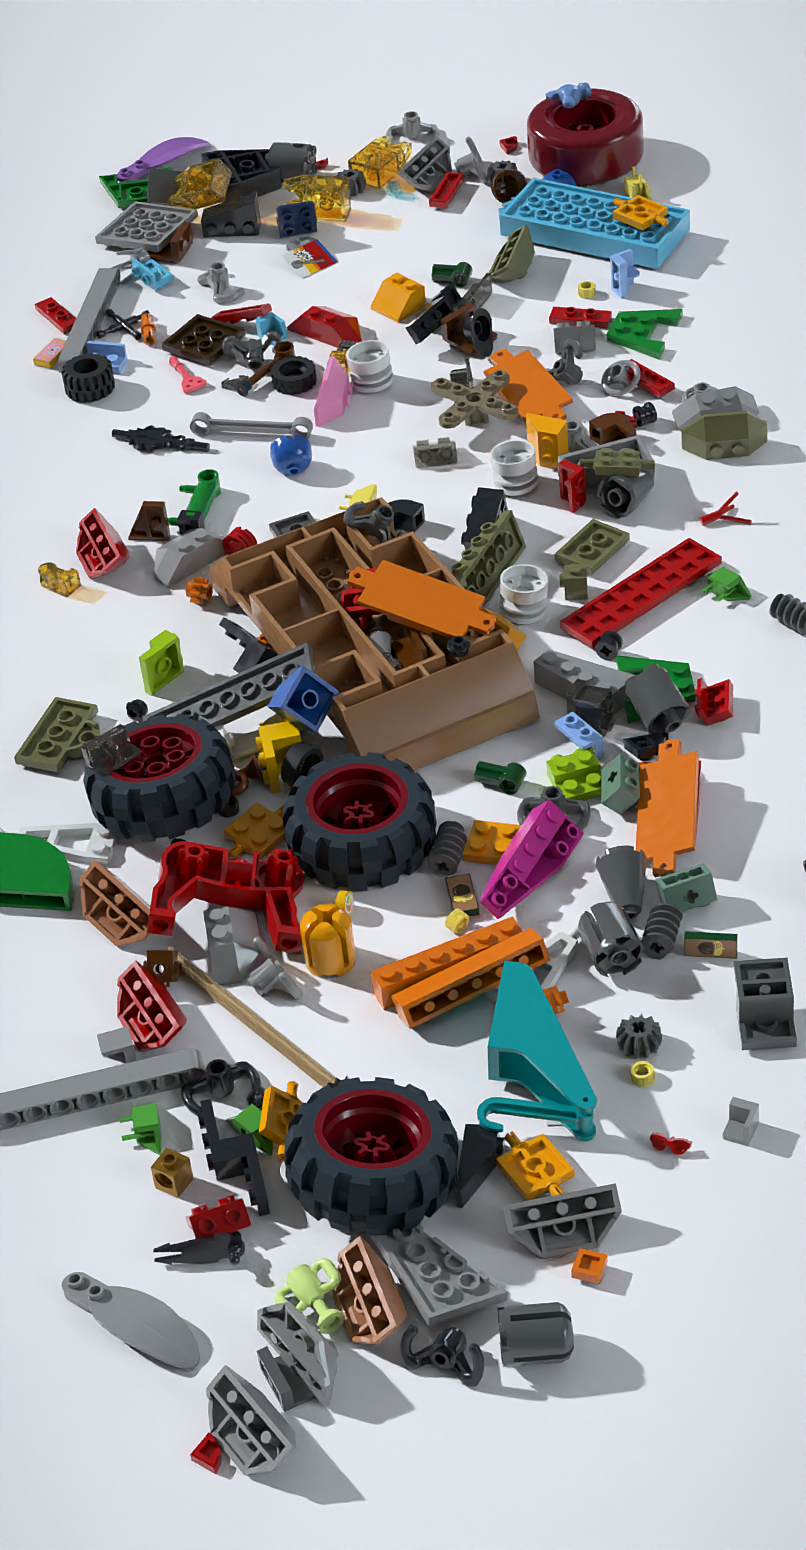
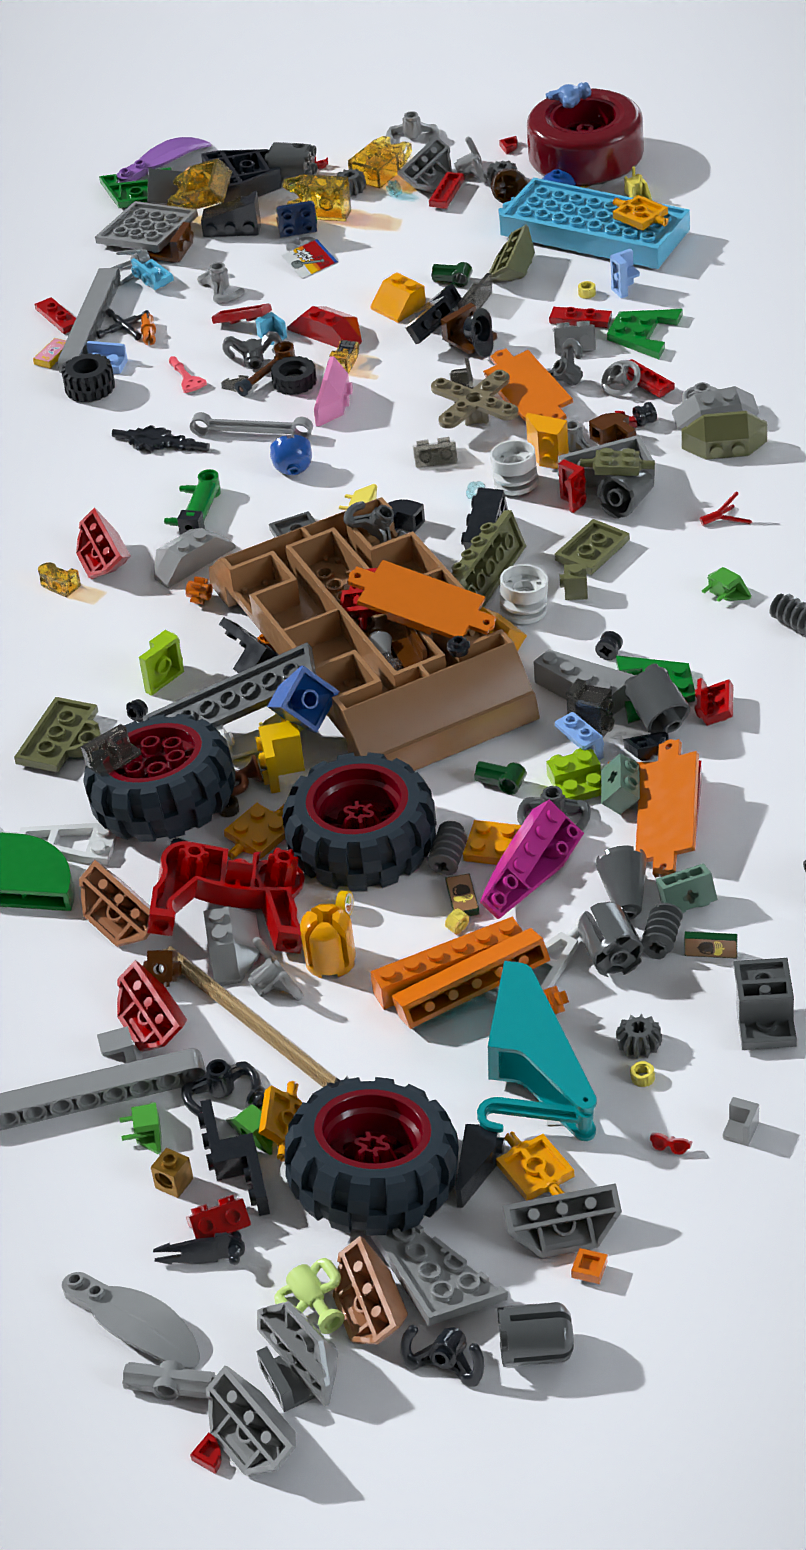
reddish brown wing [128,501,171,541] -> none
dark brown plate [161,314,246,366] -> none
red wheel [222,527,257,555] -> none
black tyre [281,742,324,786] -> none
white wheel [346,340,394,393] -> none
red plate [560,538,722,648] -> none
none -> light grey piece [122,1360,216,1401]
none -> clear light blue plate [466,481,485,499]

